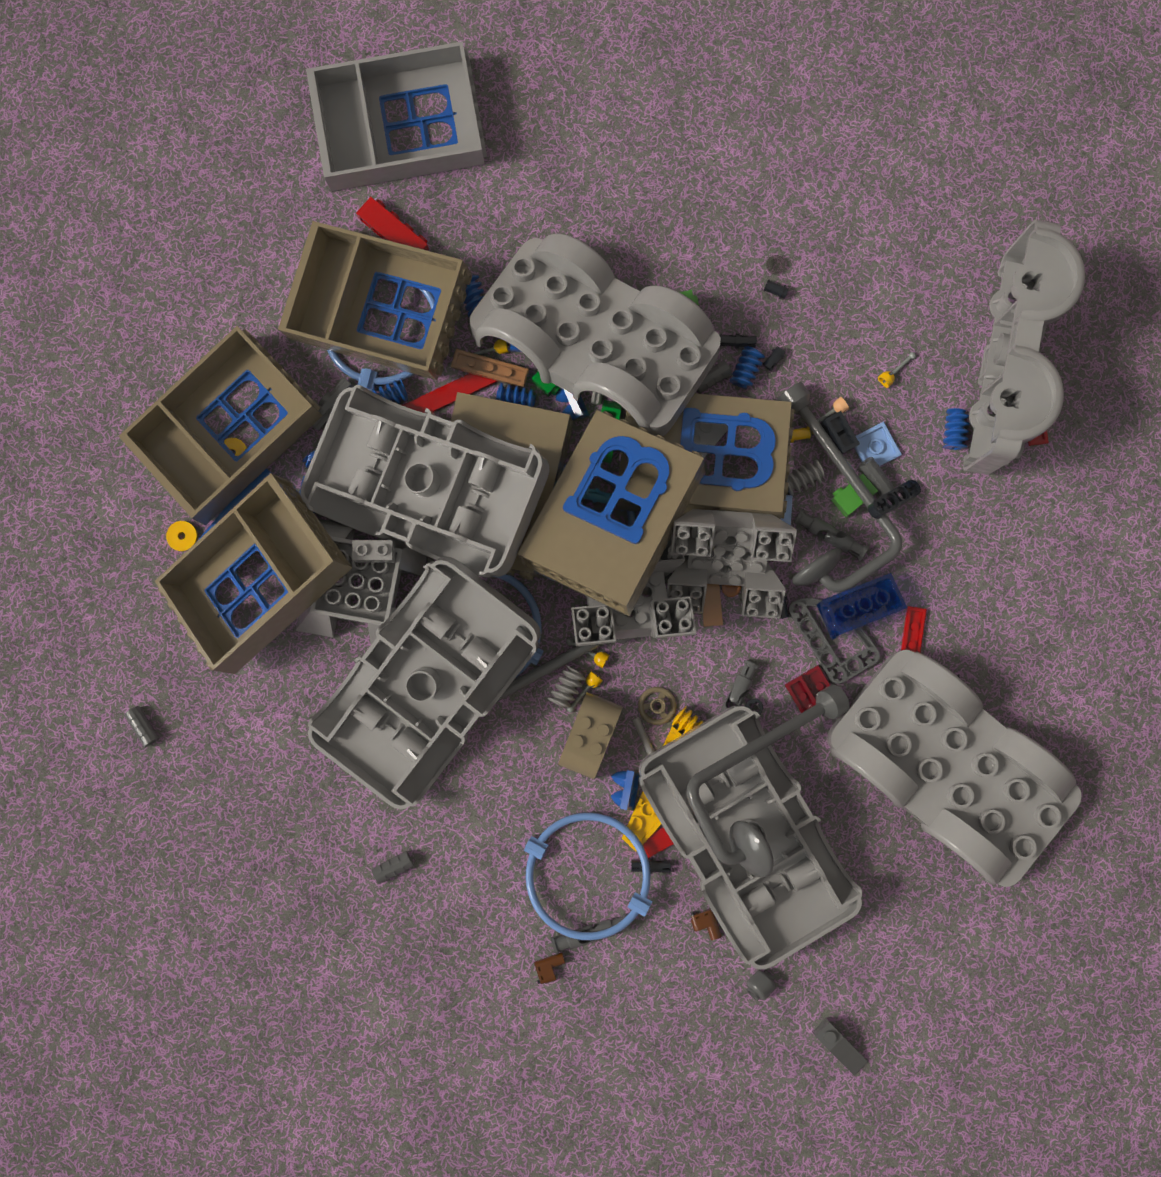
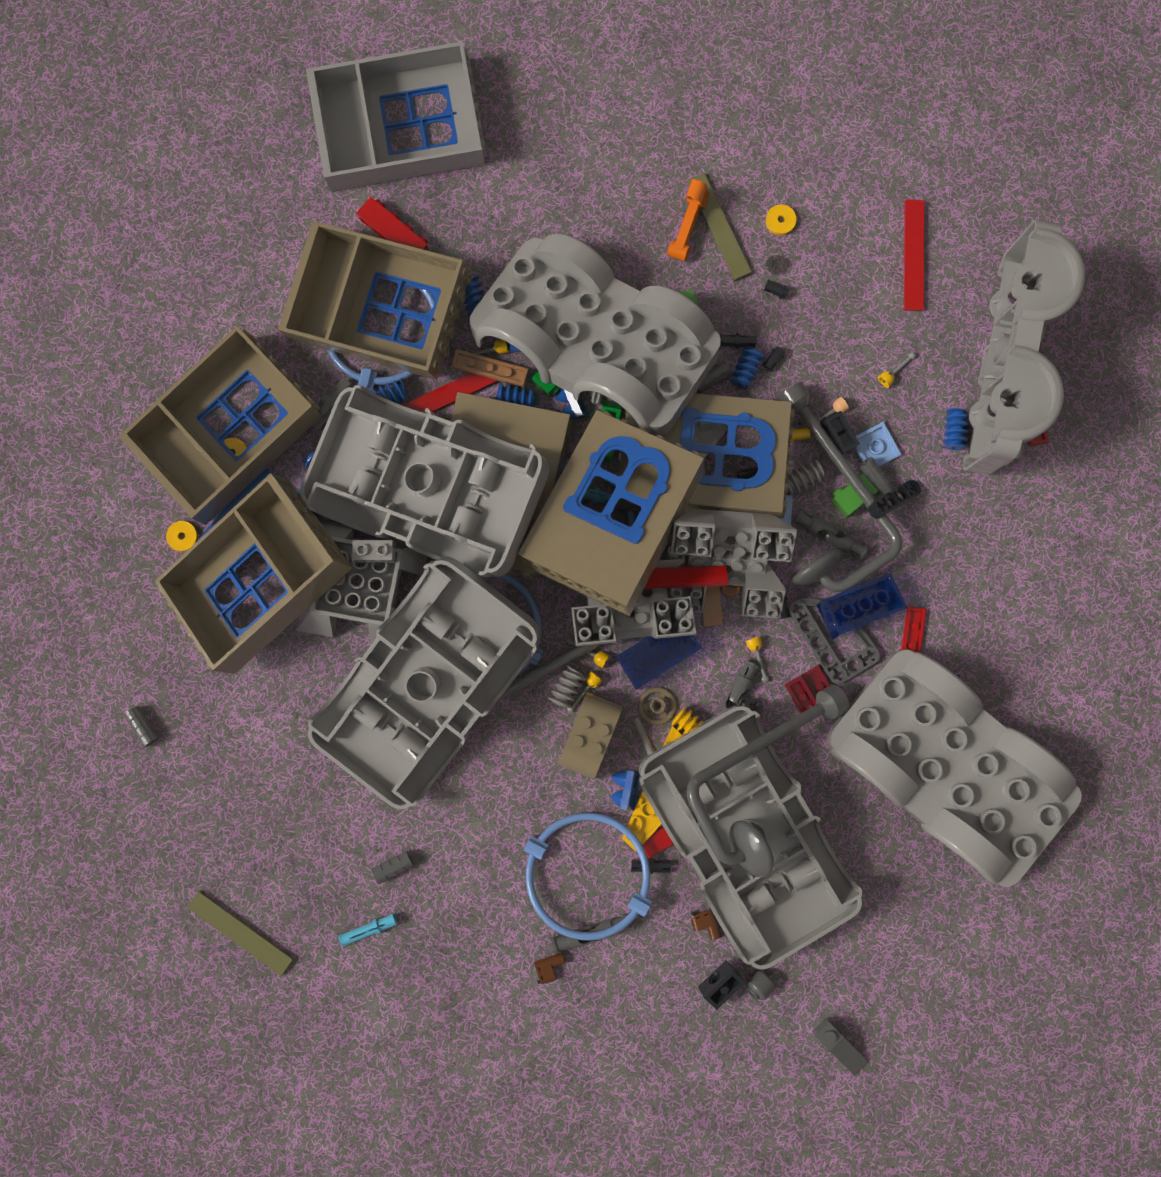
none -> olive tile [187,891,294,976]
none -> medium azure pin [338,913,398,947]
none -> clear blue brick [615,635,702,690]
none -> red tile [644,566,728,589]
none -> orange piece [667,179,709,262]
none -> olive tile [687,173,751,281]
none -> black brick [698,960,745,1010]
none -> black pin [737,466,758,479]
none -> hinge [746,636,769,683]
none -> yellow piece [766,204,796,235]
none -> red tile [903,200,924,311]

